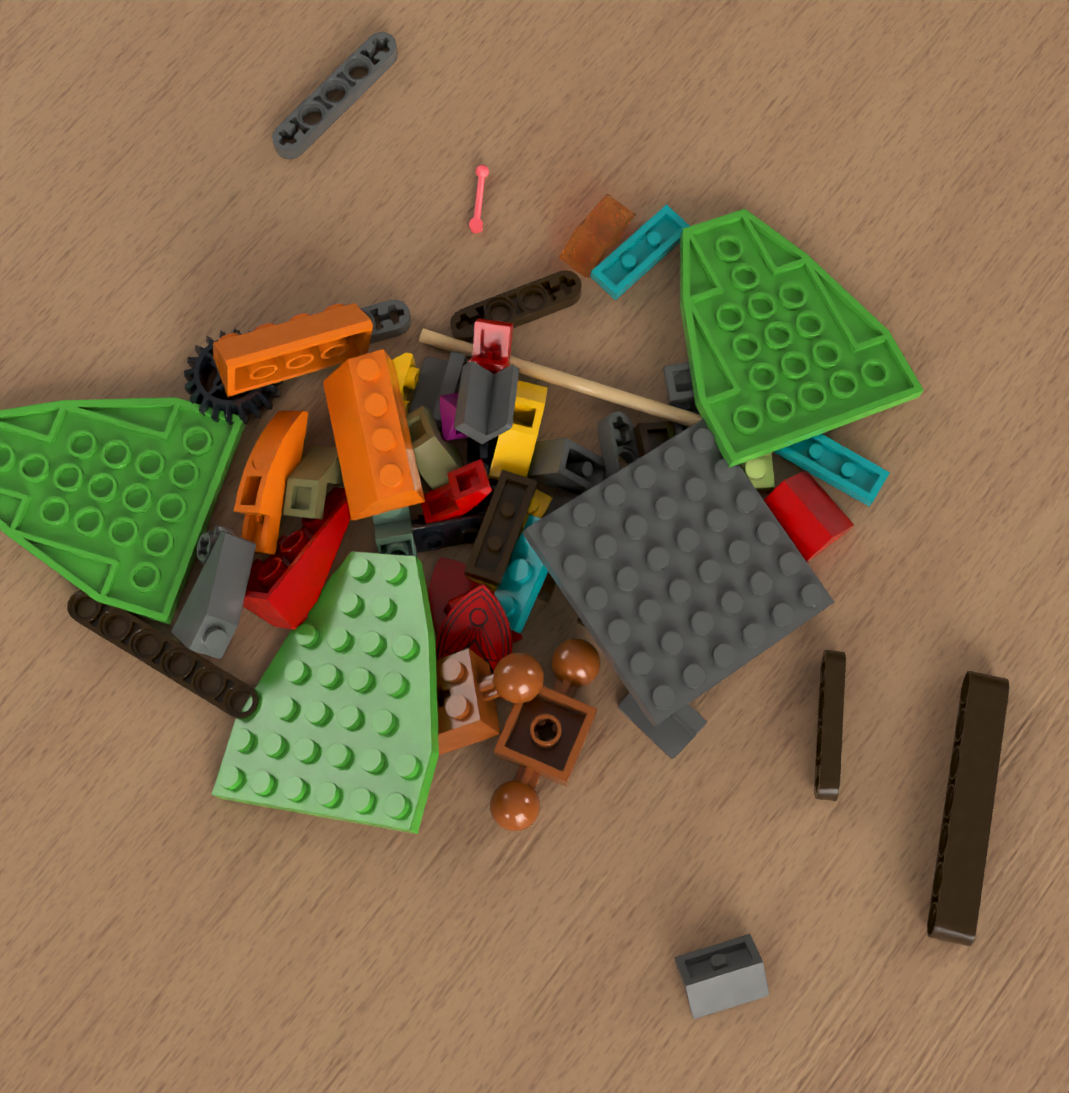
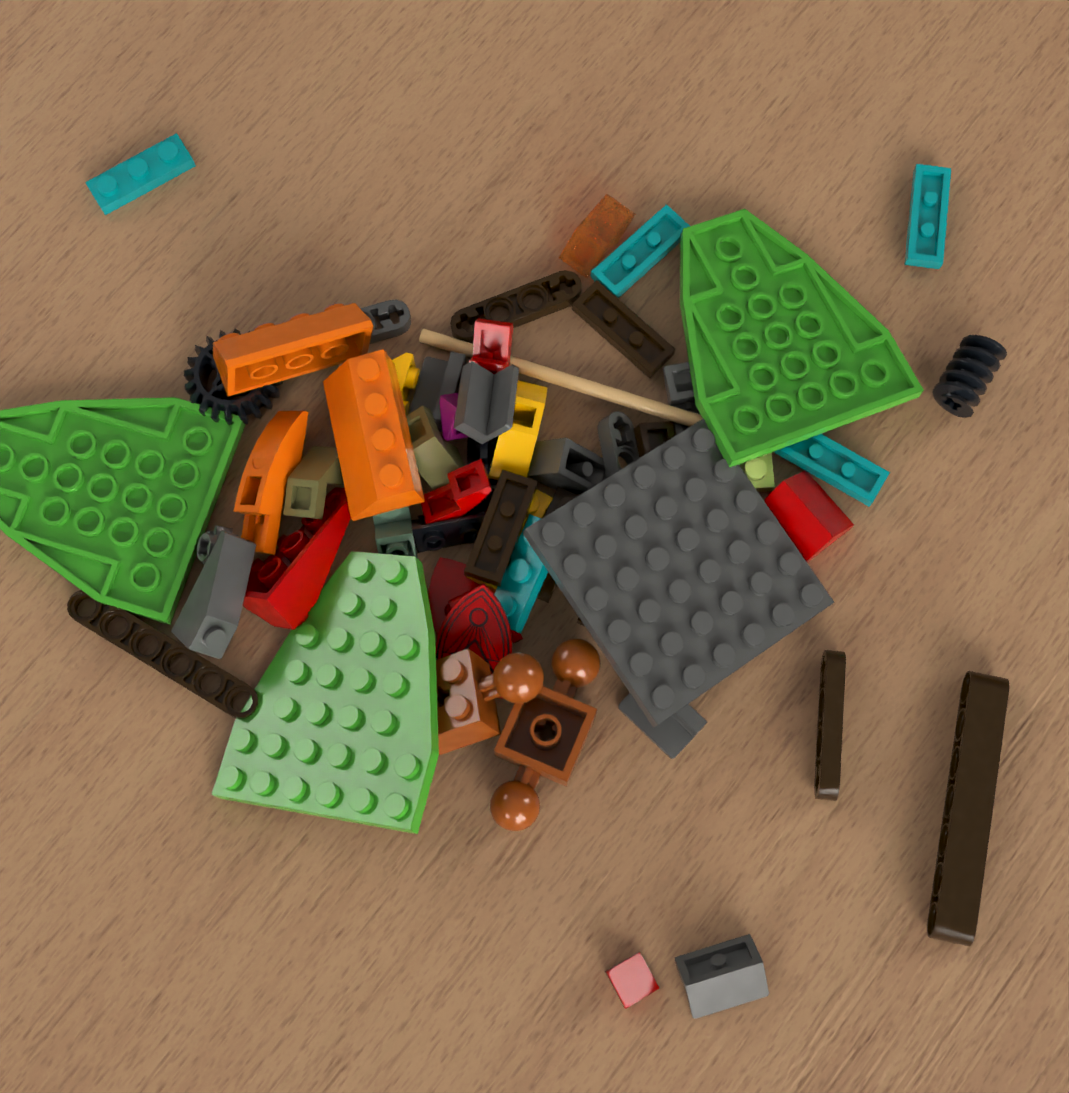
dark grey beam [272,32,398,160] -> none
coral hinge [469,165,489,233] -> none
none -> teal plate [85,133,196,215]
none -> dark brown plate [572,280,675,378]
none -> slope [605,952,660,1009]
none -> teal plate [904,164,951,269]
none -> black piece [932,335,1007,418]

